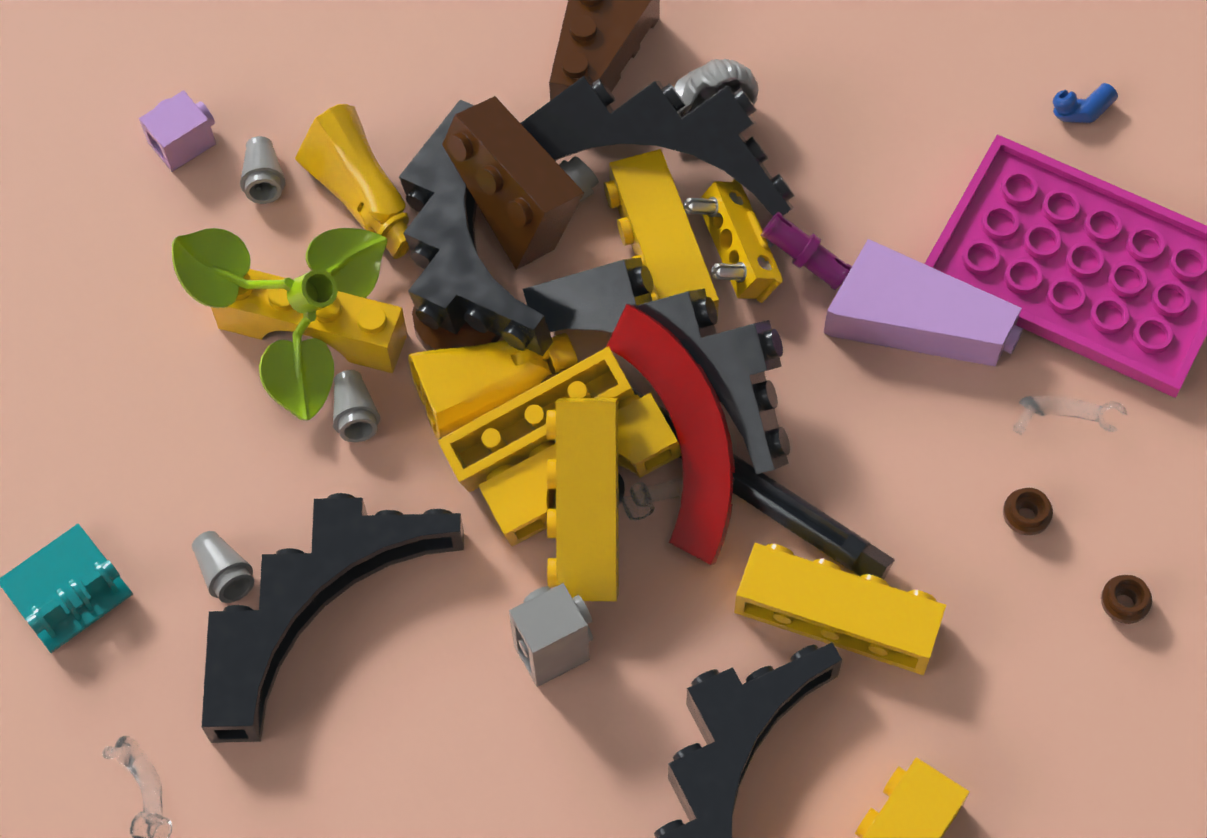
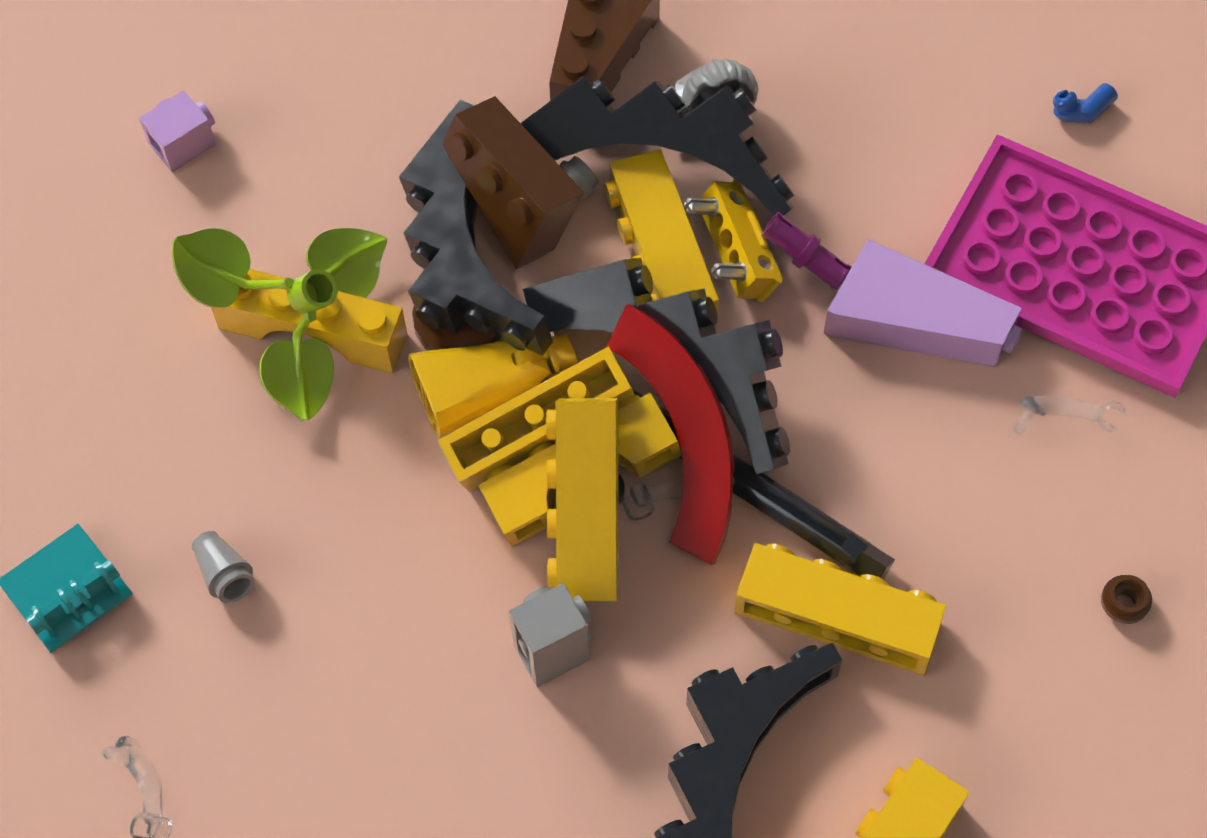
black arch [201,493,464,743] -> none
light grey cone [240,136,285,204] -> none
yellow piece [295,104,410,259] -> none
light grey cone [333,370,380,442] -> none
reddish brown plate [1003,487,1053,535] -> none

